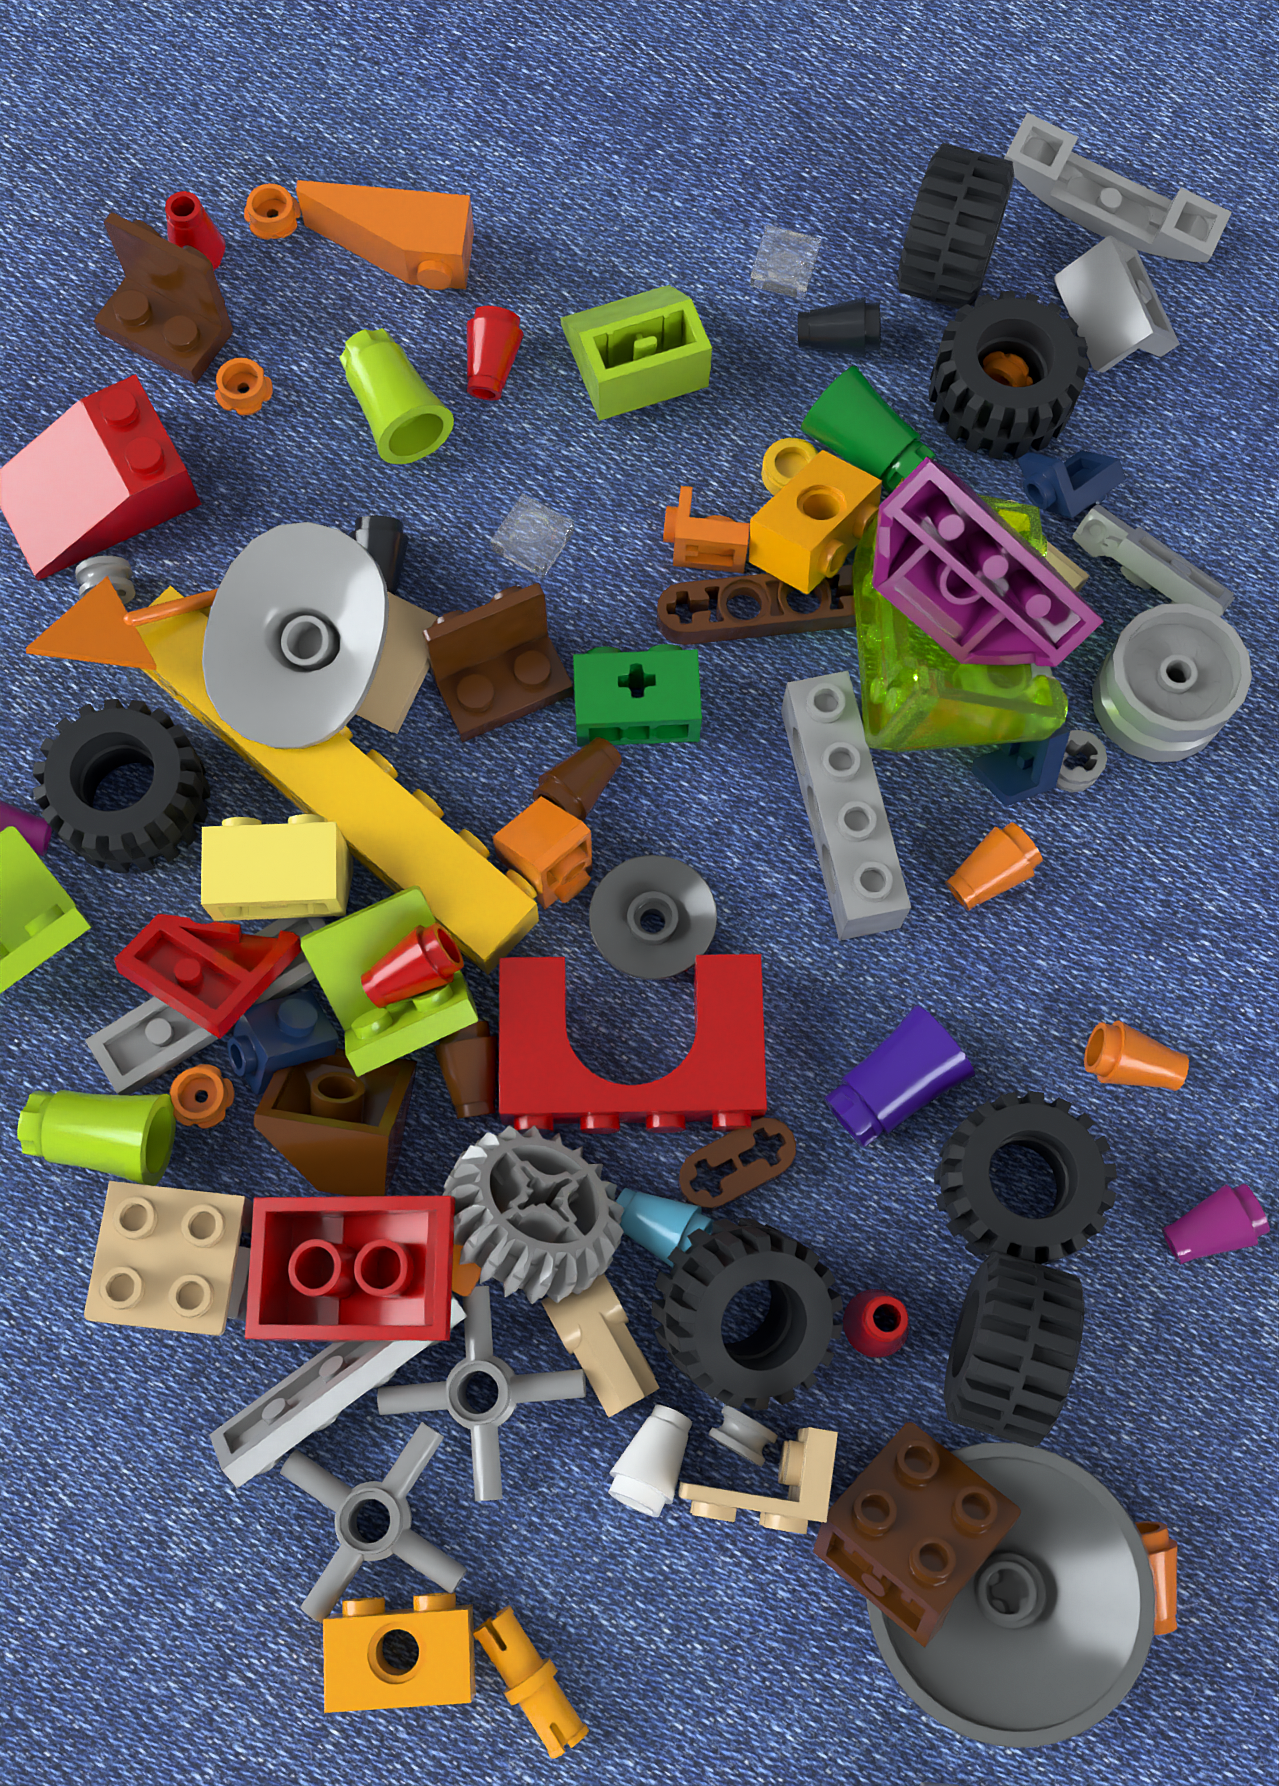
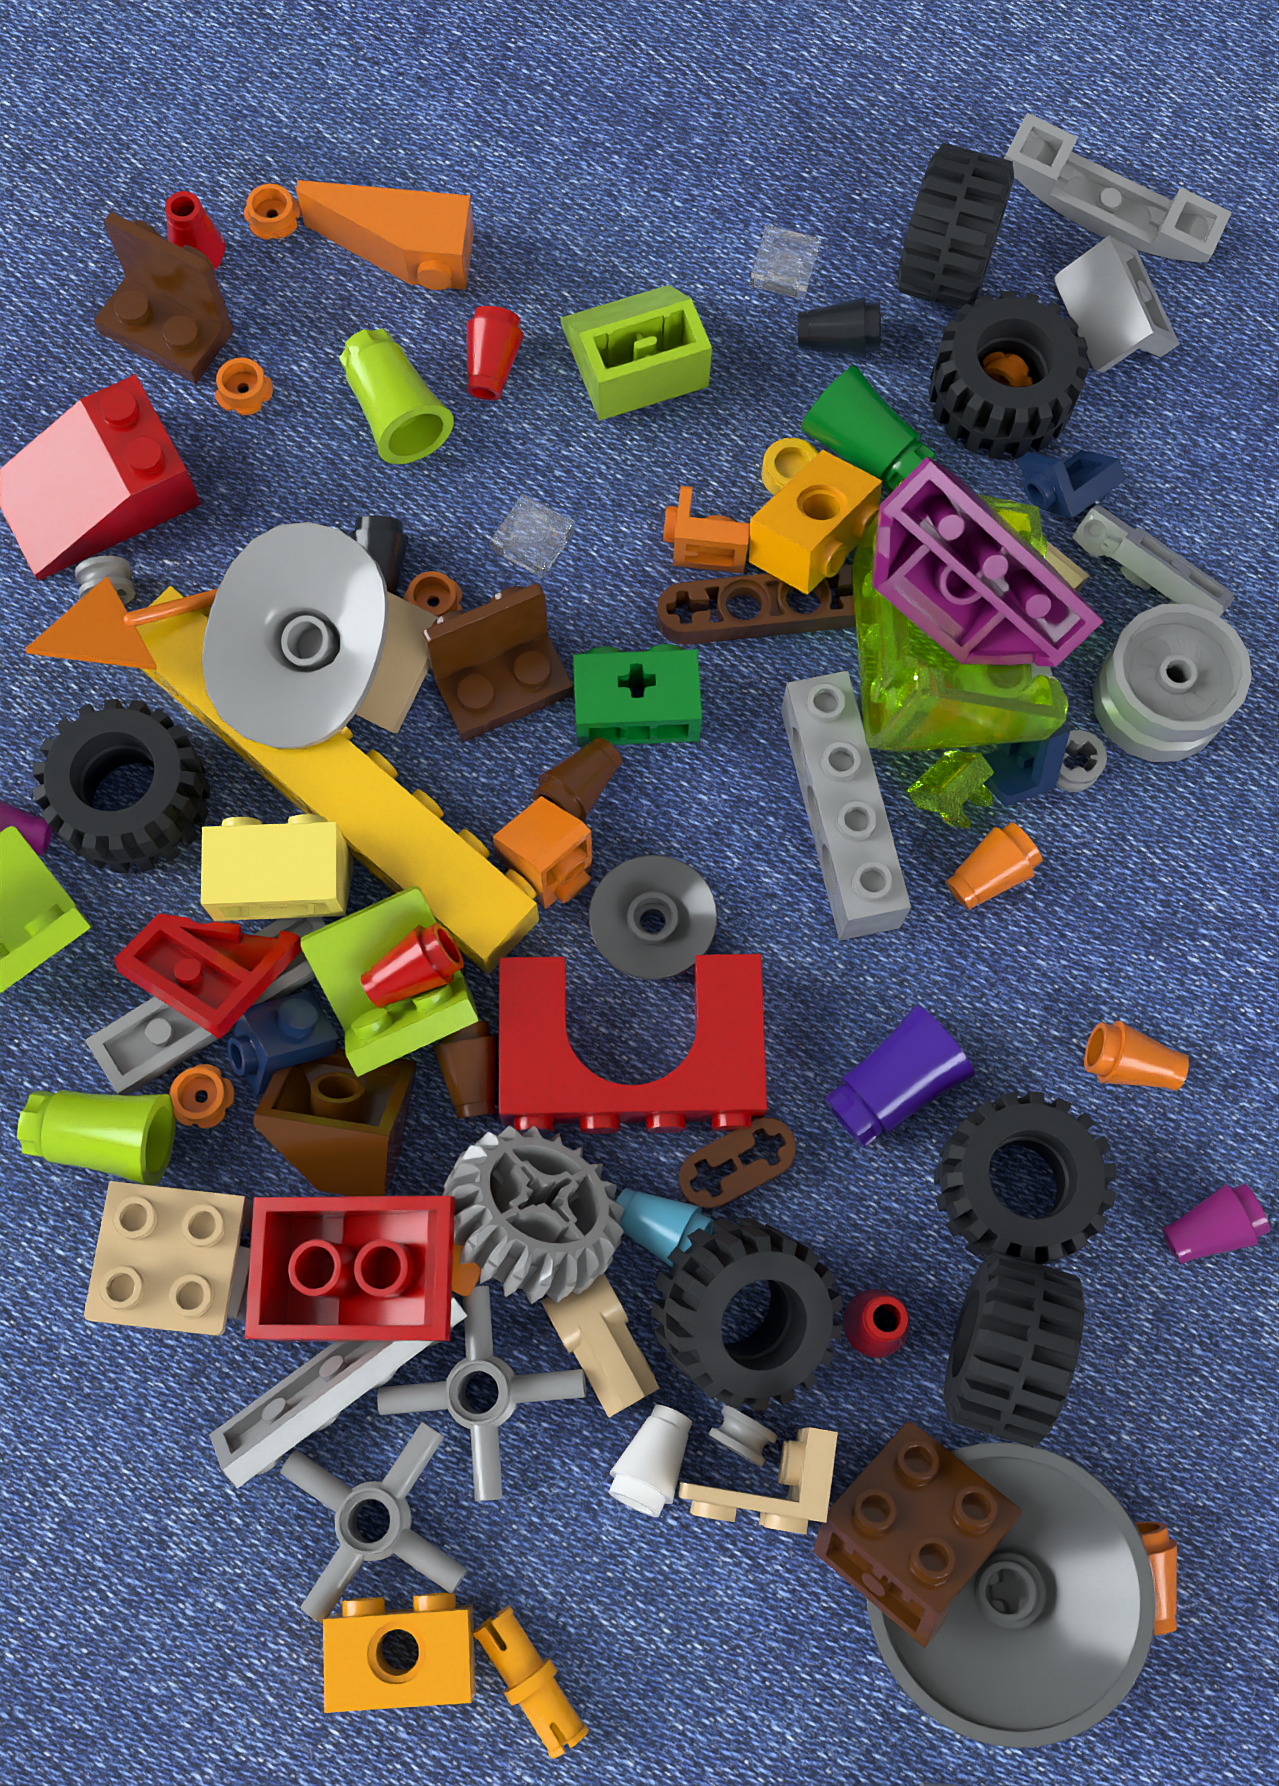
none -> orange plate [403,571,463,617]
none -> clear neon green tile [906,751,994,829]

